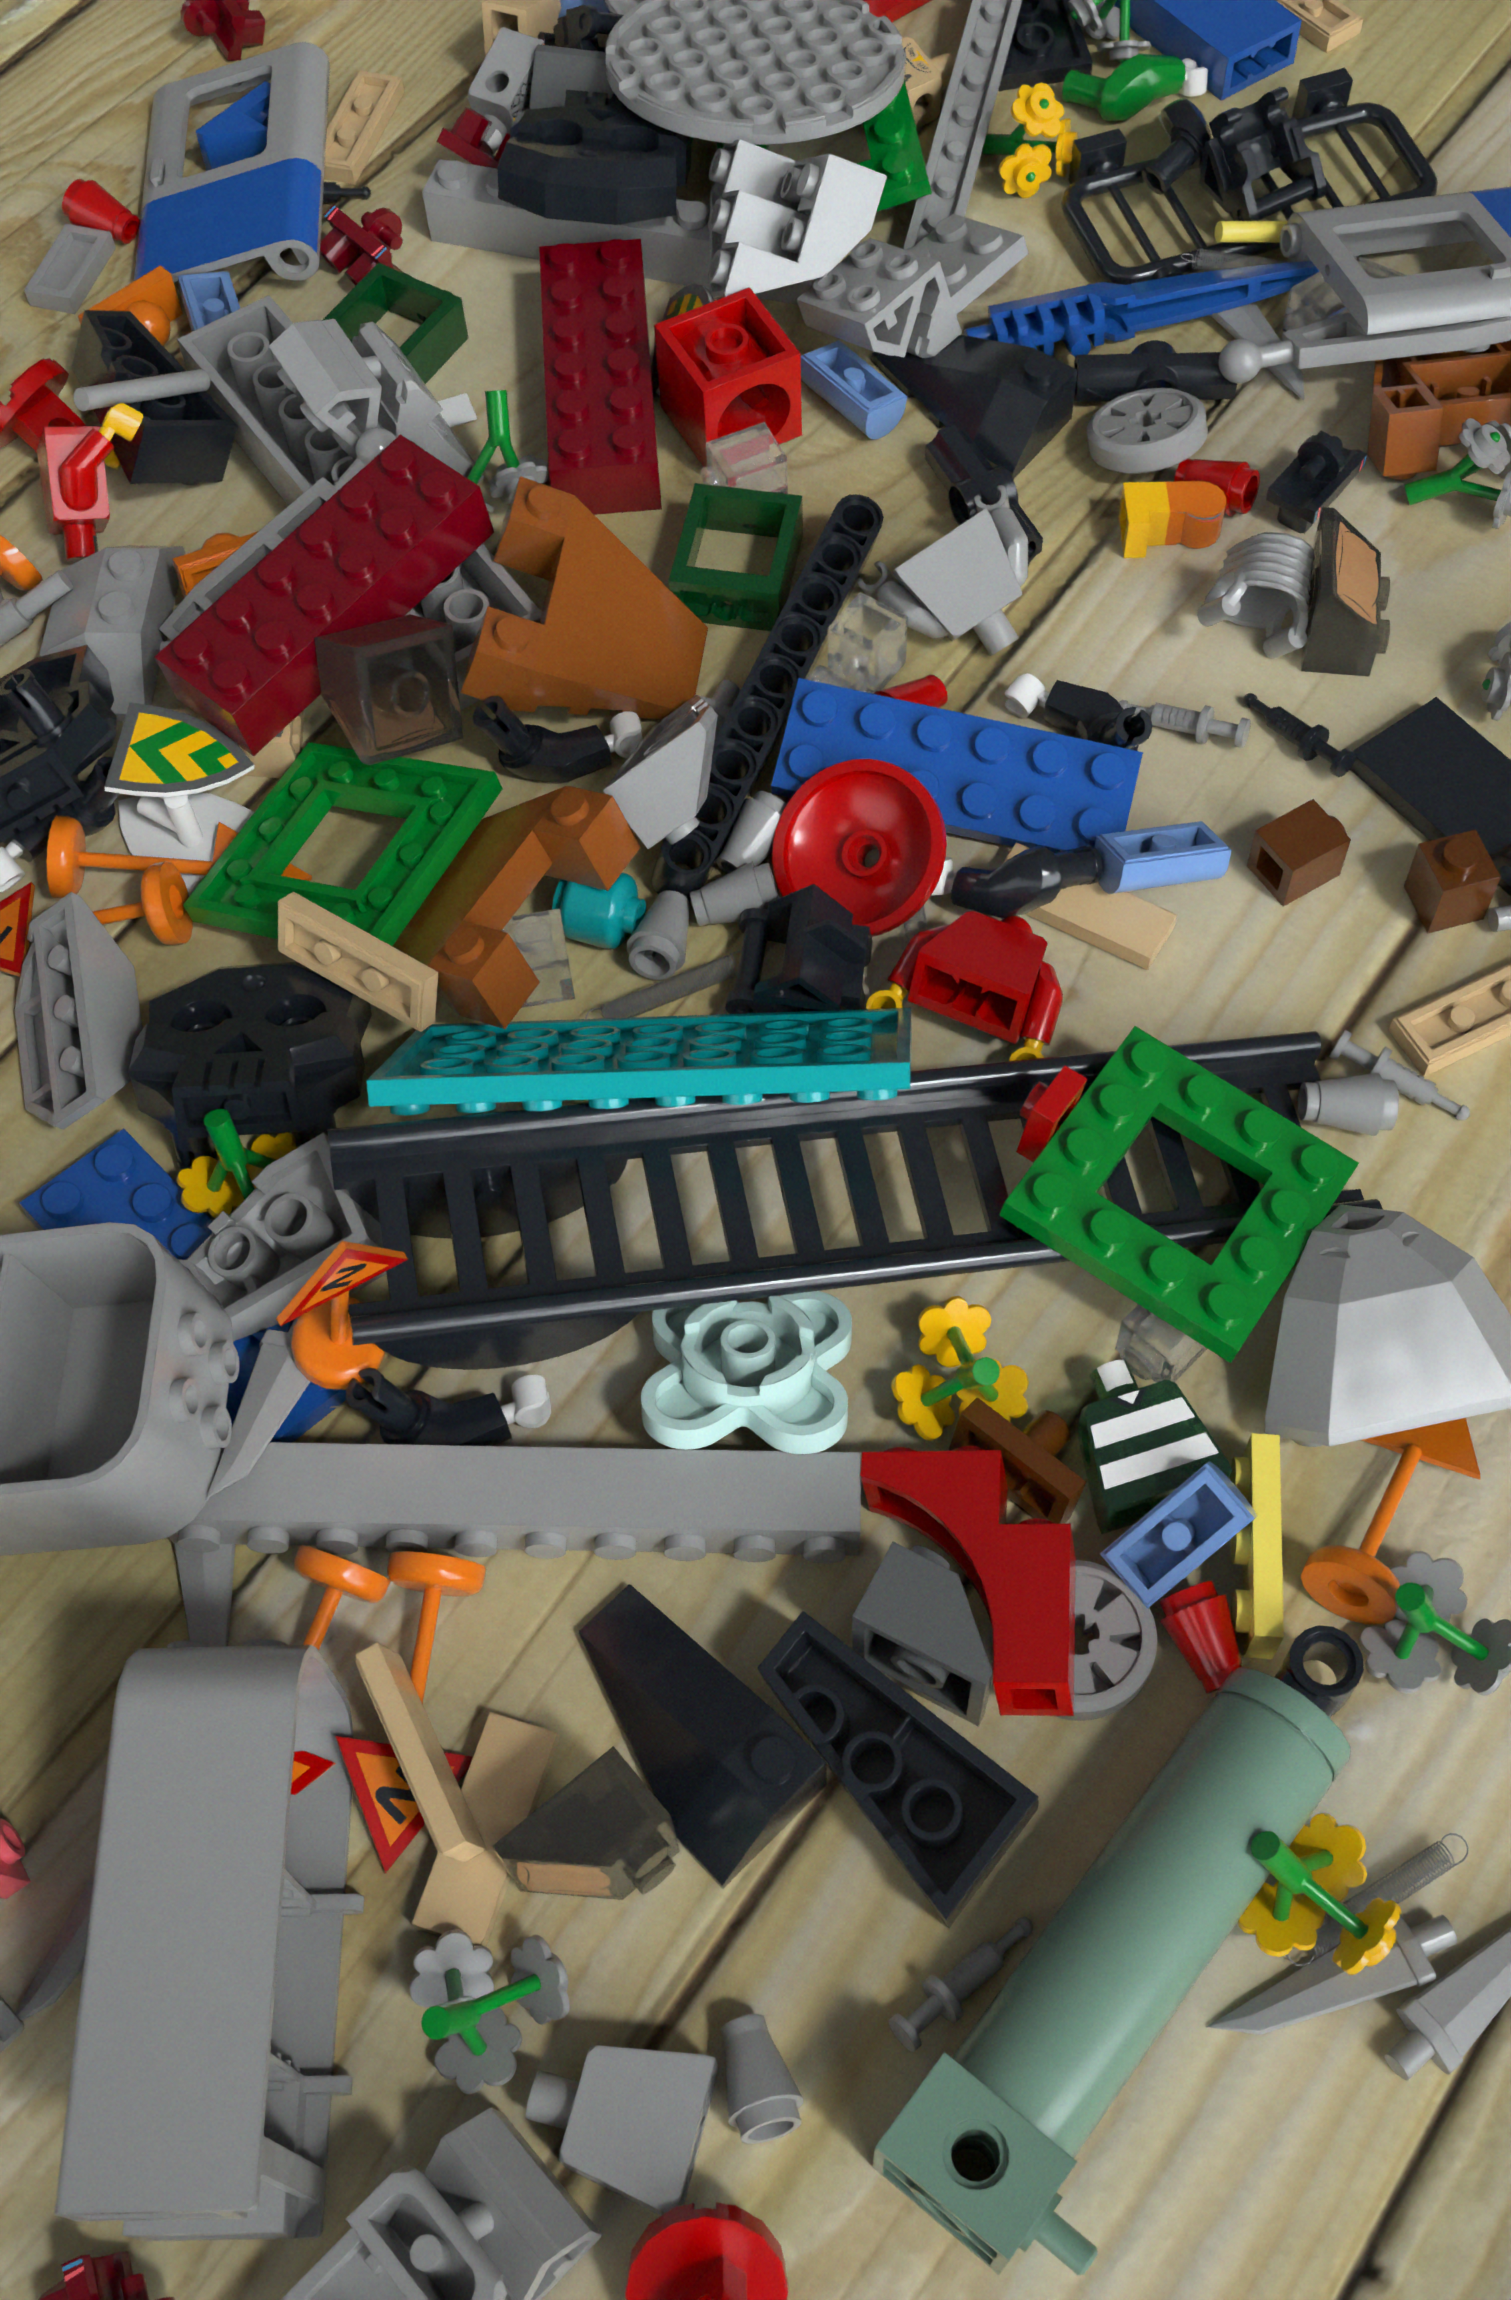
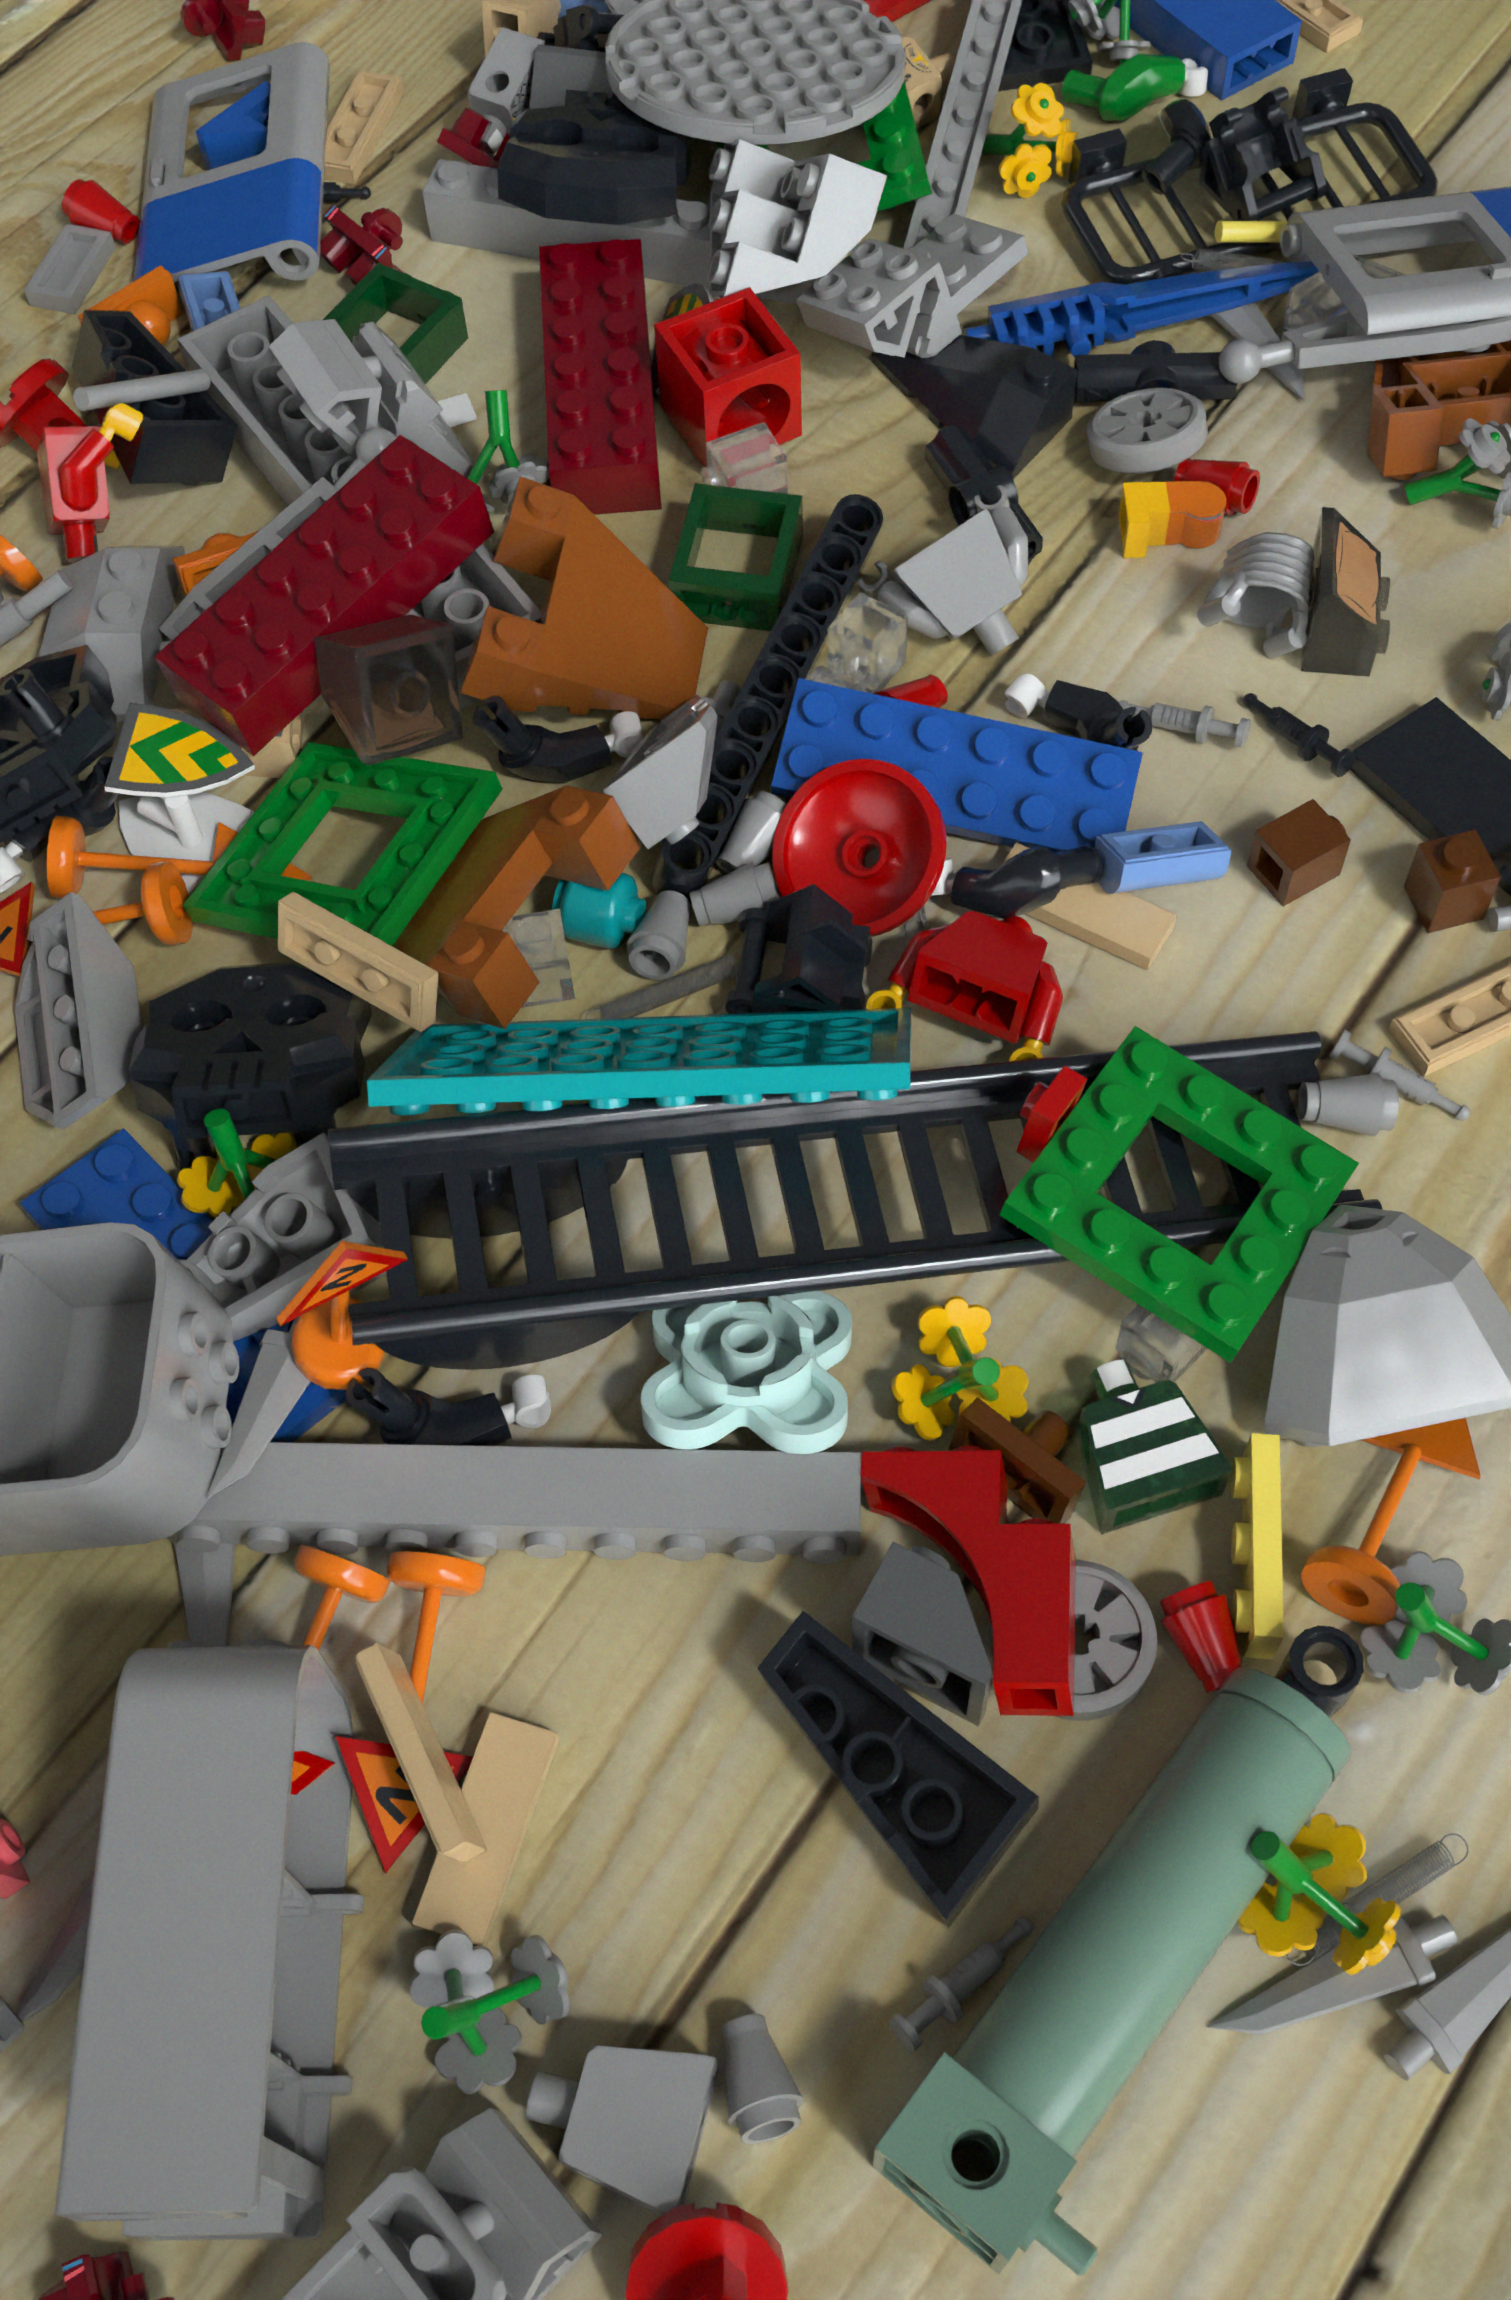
clear smoke slope [493,1746,680,1900] -> none
black wedge [578,1584,827,1889] -> none
medium blue brick [801,340,908,439] -> none
medium blue brick [1100,1462,1257,1609] -> none
black hips [1266,431,1368,534] -> none

